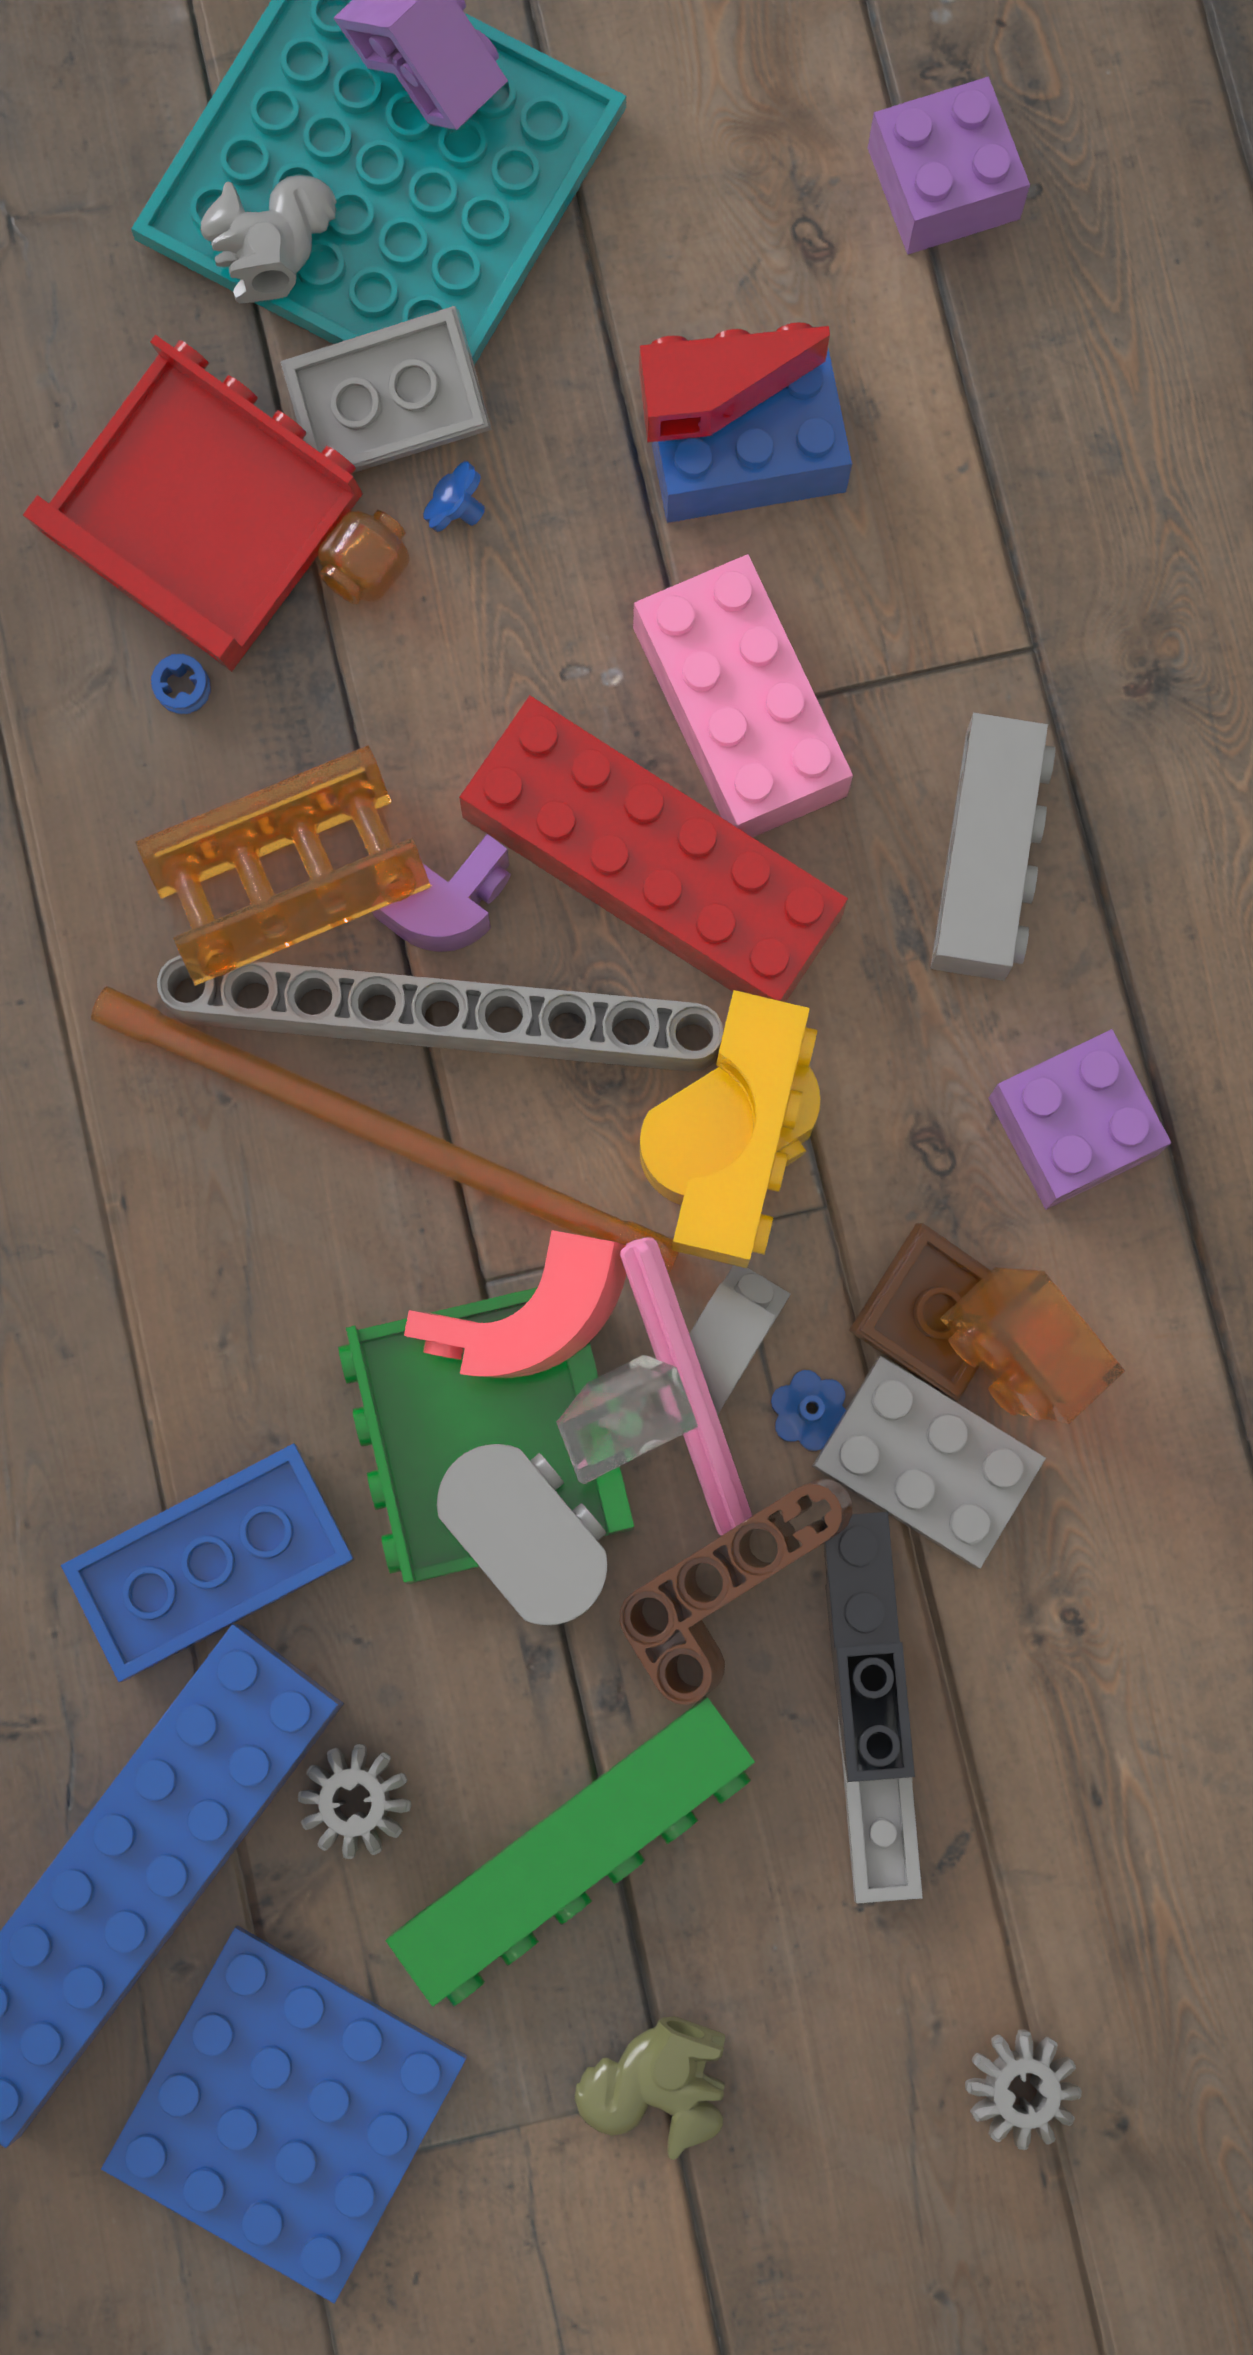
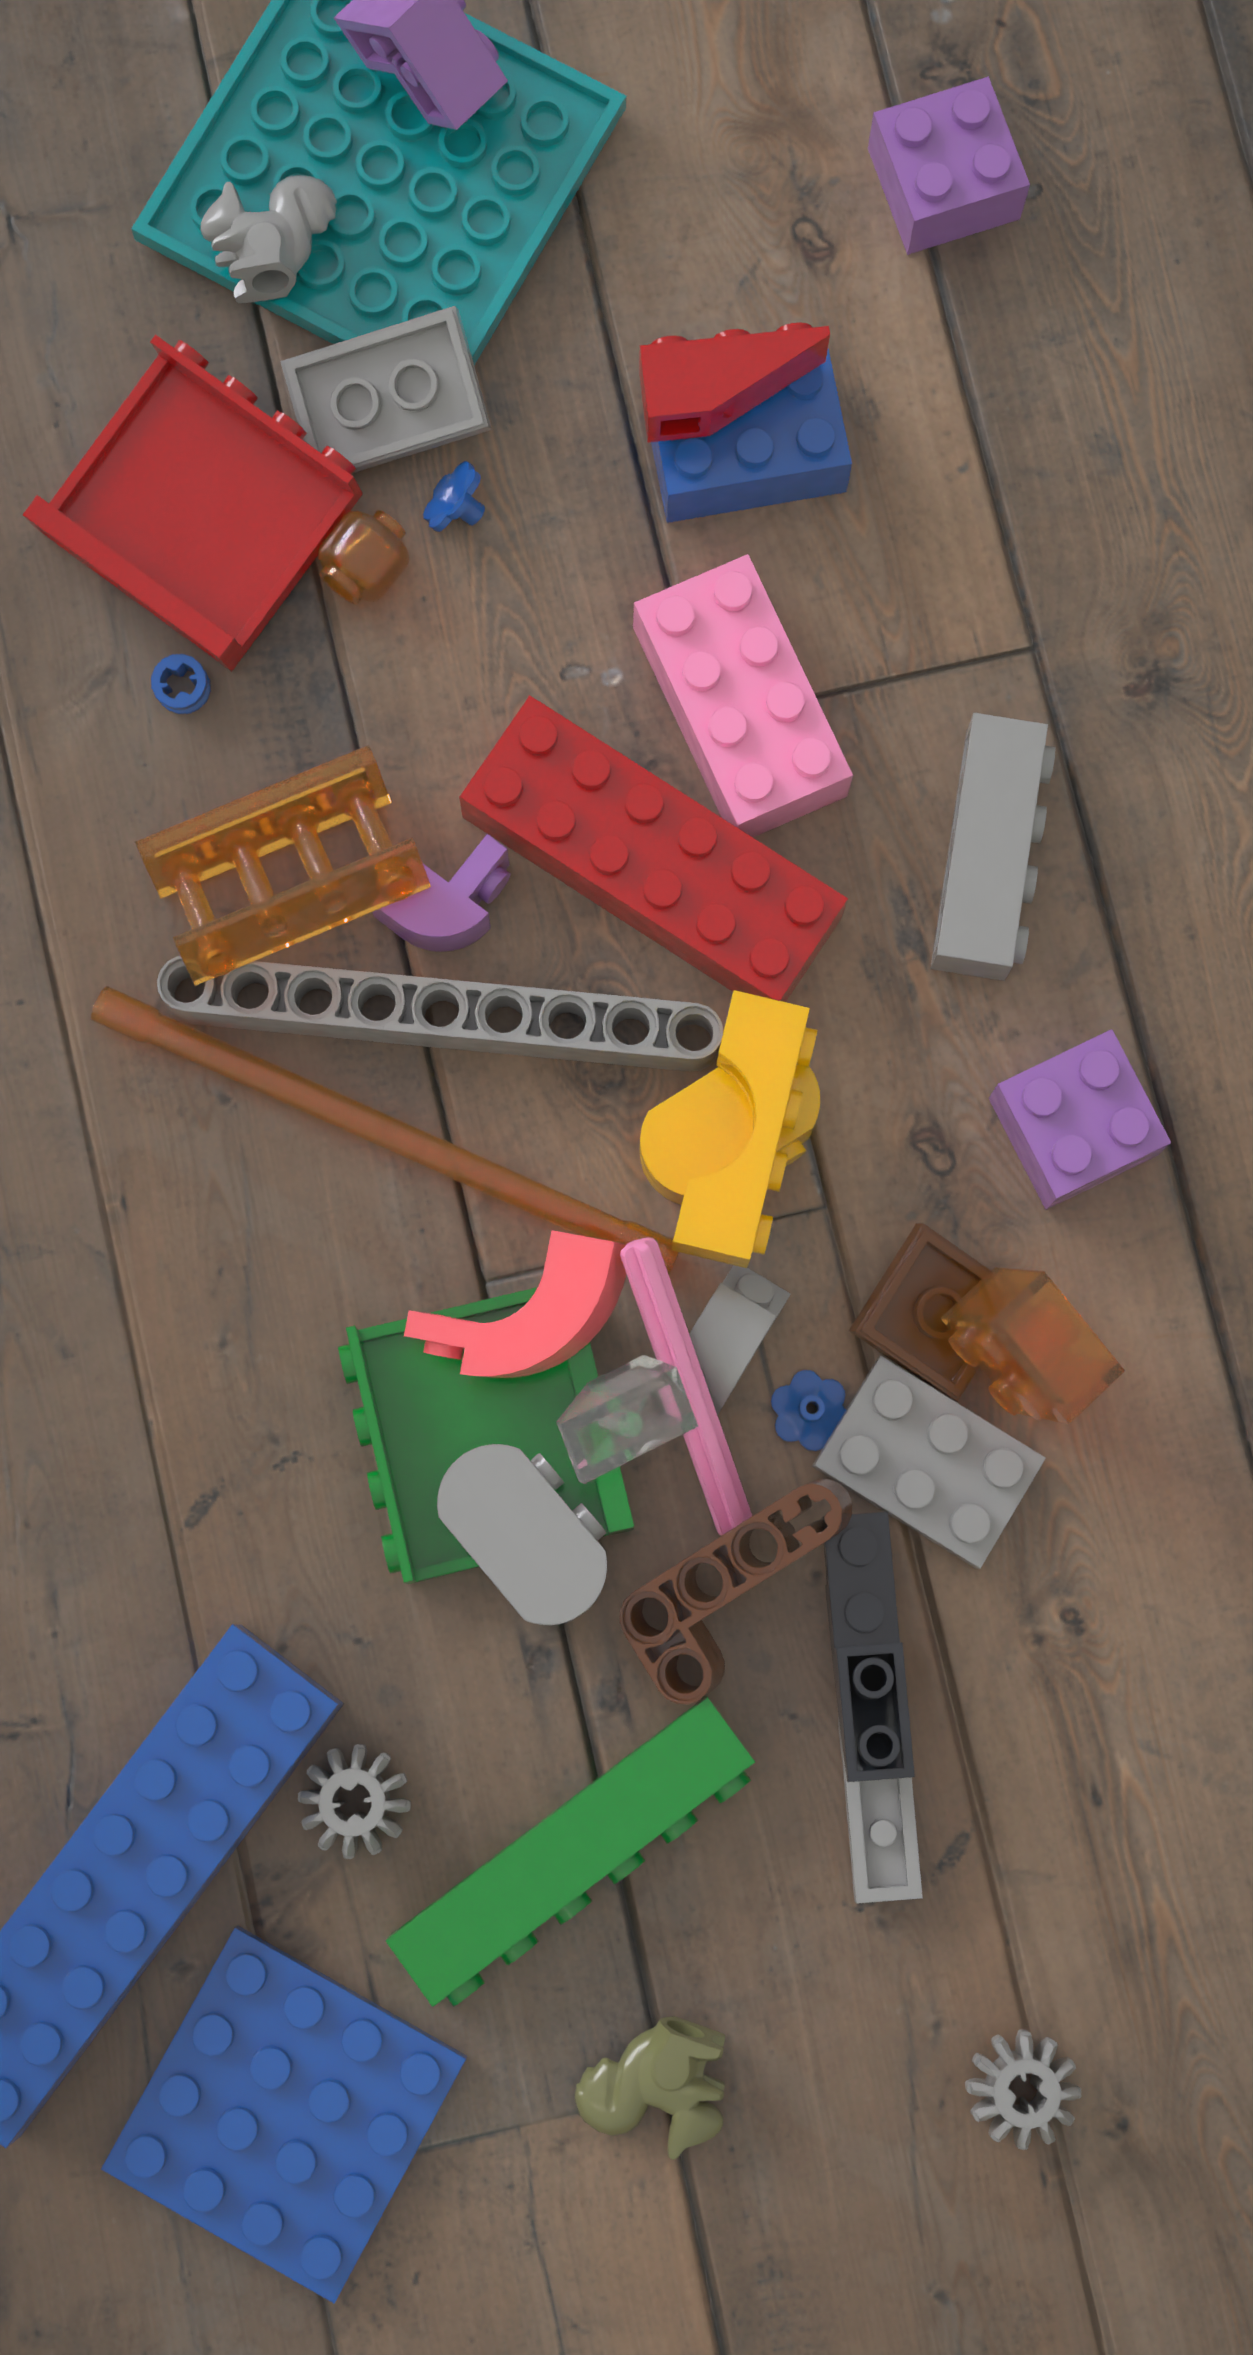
blue plate [61,1443,355,1682] -> none

